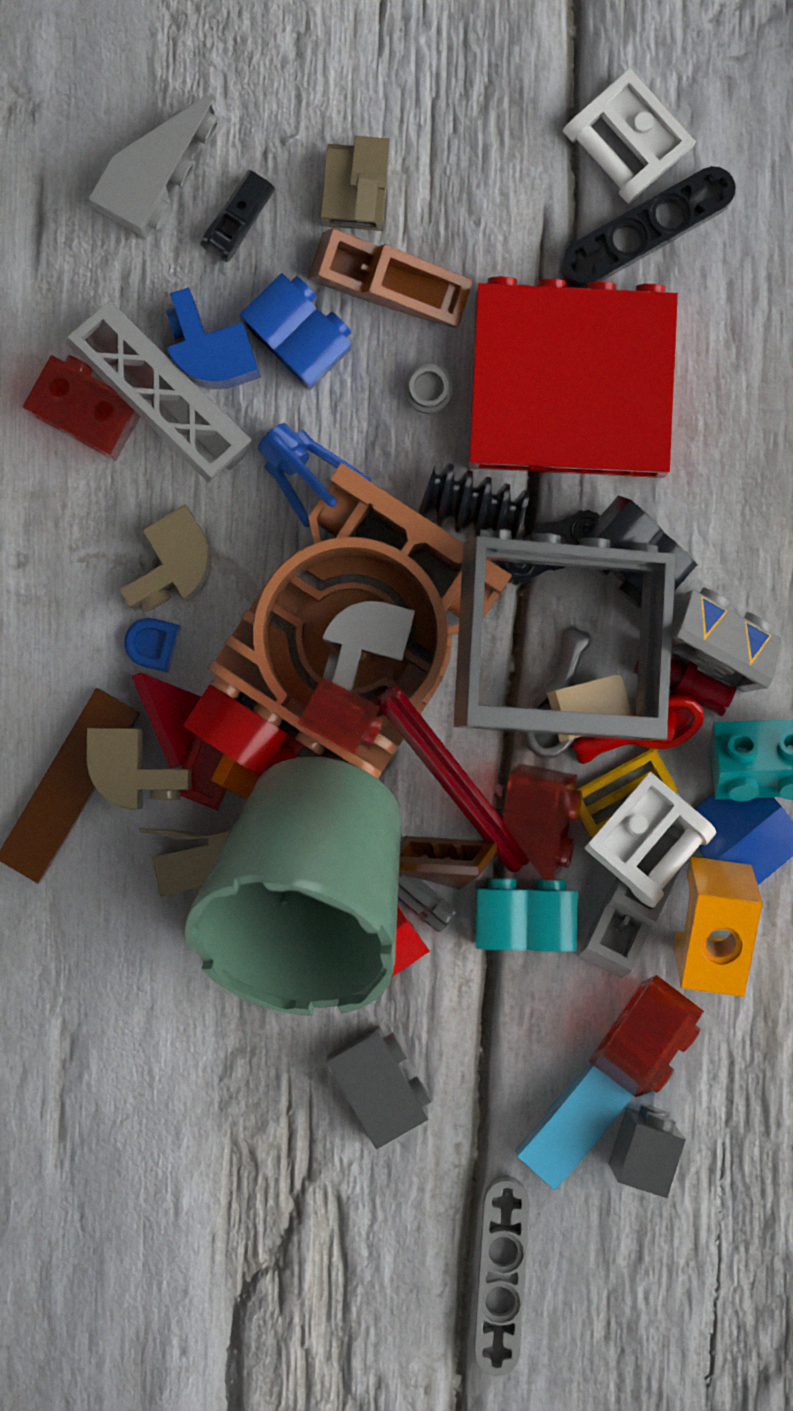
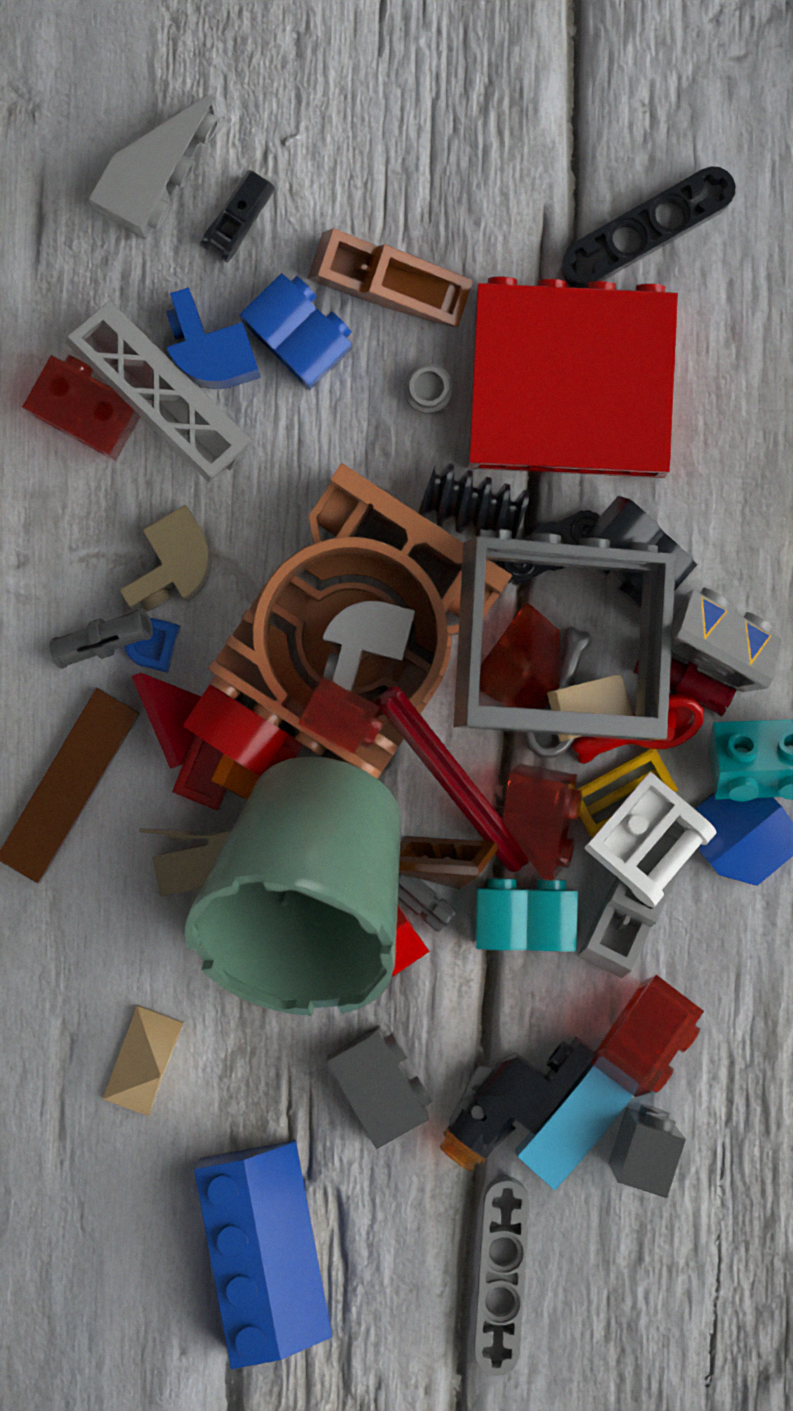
dark tan brick [87,728,192,810] -> none
blue plant [258,423,371,527] -> none
dark tan piece [321,135,390,231] -> none
white plate [563,68,696,205] -> none
light orange piece [673,856,763,997] -> none
none -> dark grey pin [50,608,153,669]
none -> tan slope [103,1005,184,1116]
none -> blue slope [194,1140,332,1369]
none -> black plate [439,1036,596,1171]
none -> clear red slope [479,603,560,710]

